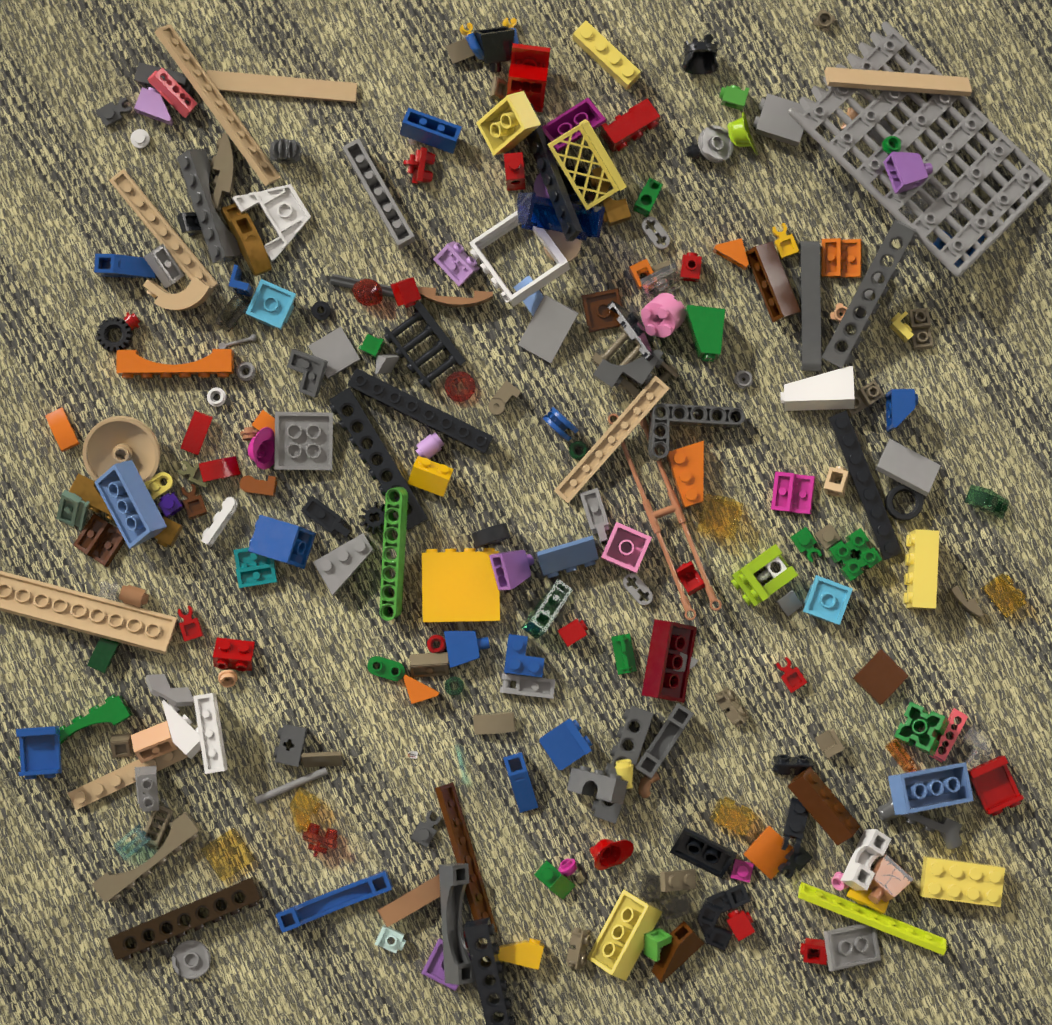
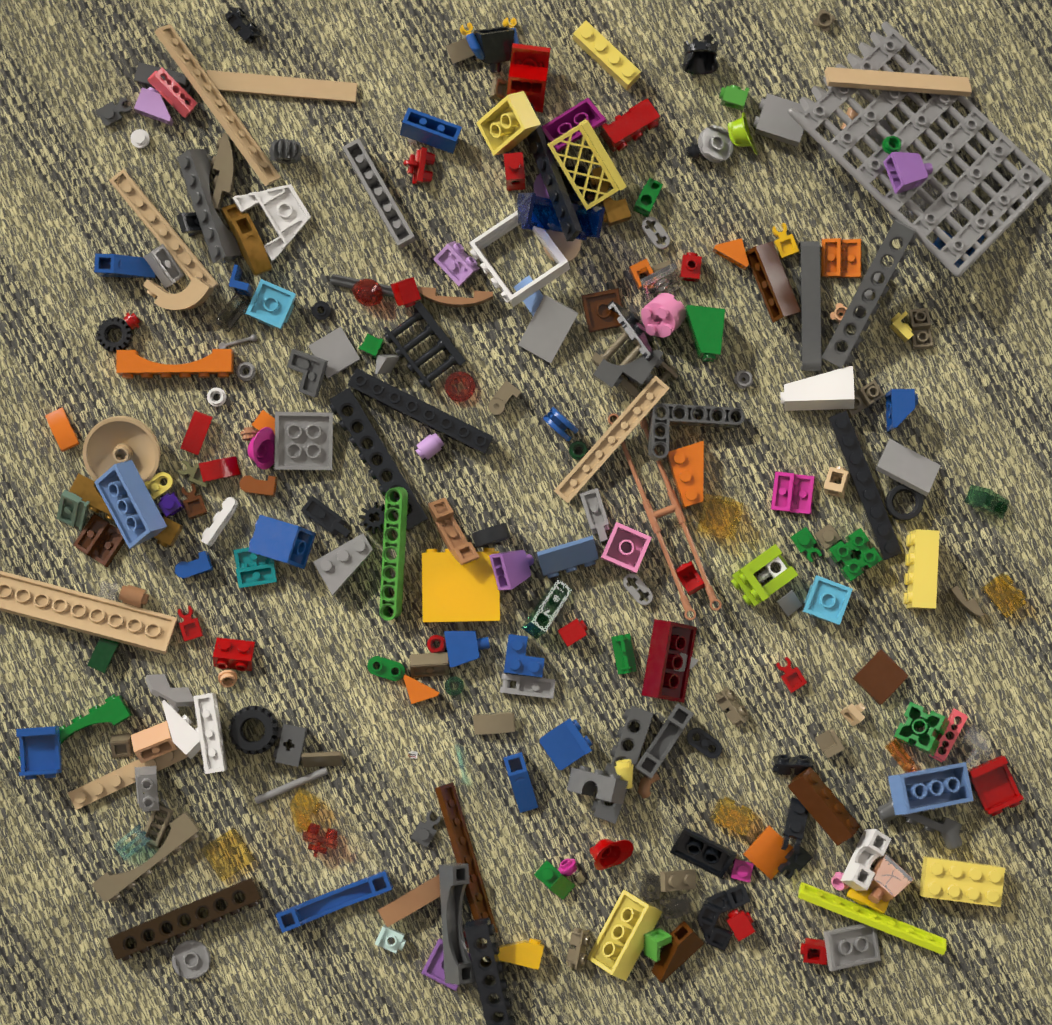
yellow brick [408,456,454,497] -> none
none -> blue leg [175,551,213,579]
none -> black hinge [225,7,262,45]
none -> black tyre [228,706,279,755]
none -> medium nougat slope [428,498,479,565]
none -> black plate [687,728,722,759]
none -> tan tile [840,702,866,726]

